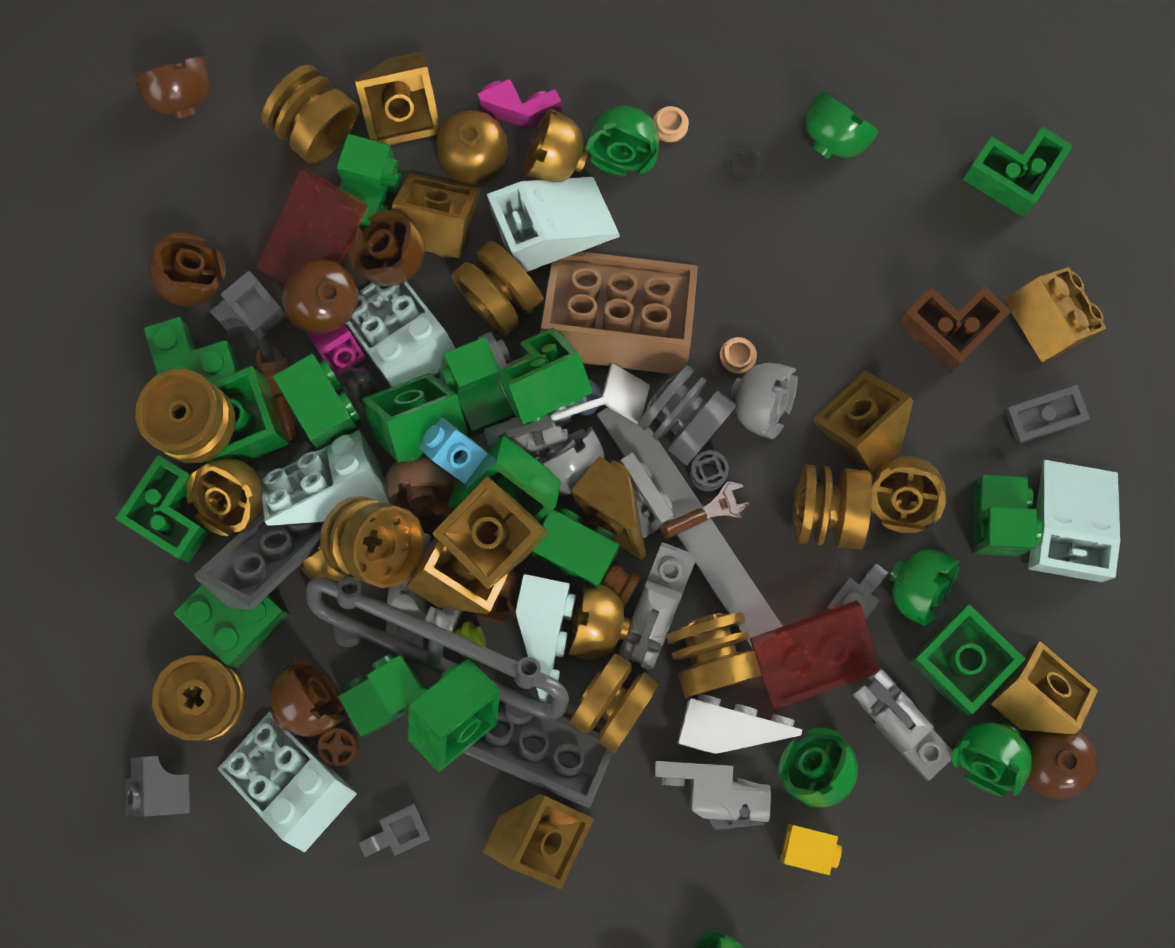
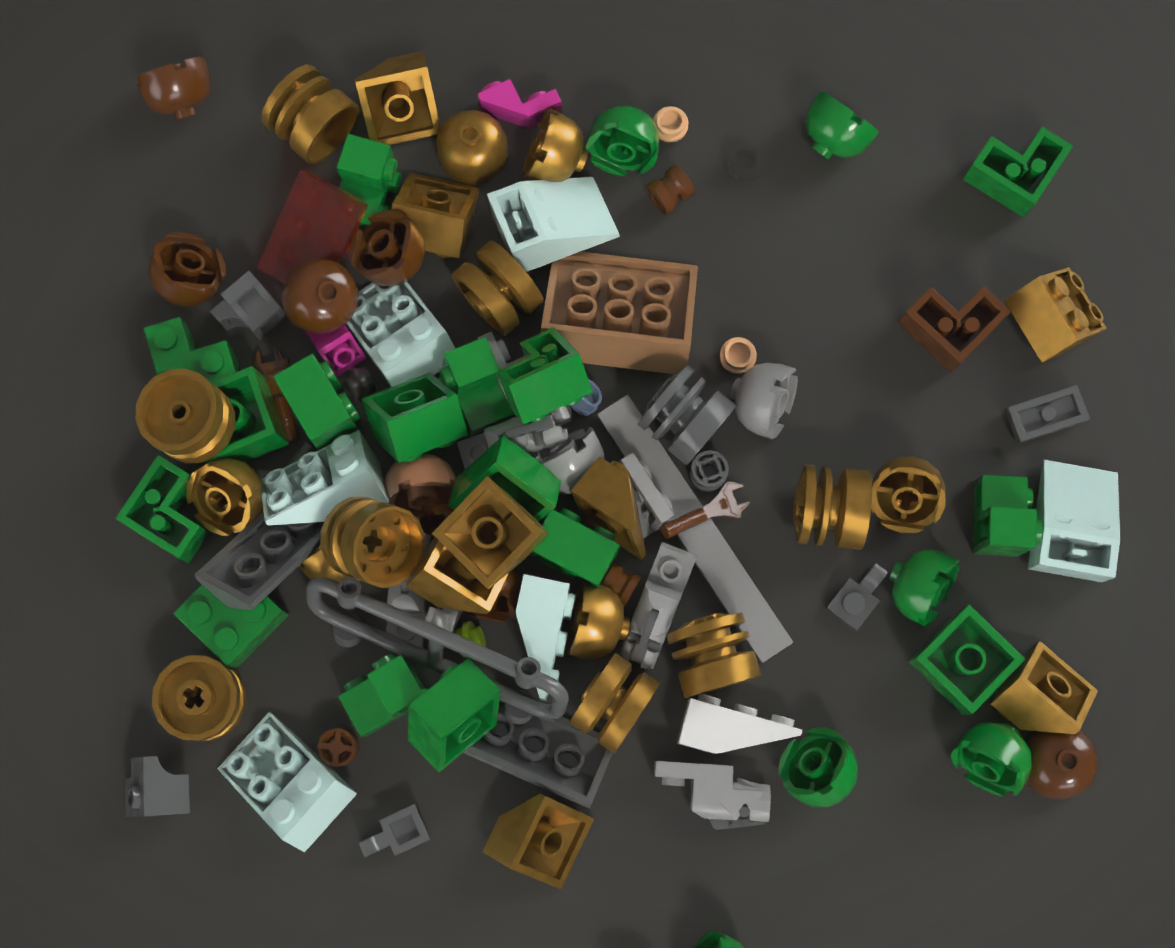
reddish brown cylinder [270,658,345,737] -> none
medium azure brick [418,417,488,484] -> none
white piece [551,363,650,424] -> none
clear red plate [750,600,879,710] -> none
yellow brick [780,824,842,875] -> none
pearl gold slope [813,370,914,476] -> none
light grey plate [852,669,953,781] -> none
none -> reddish brown wheel [645,164,696,215]

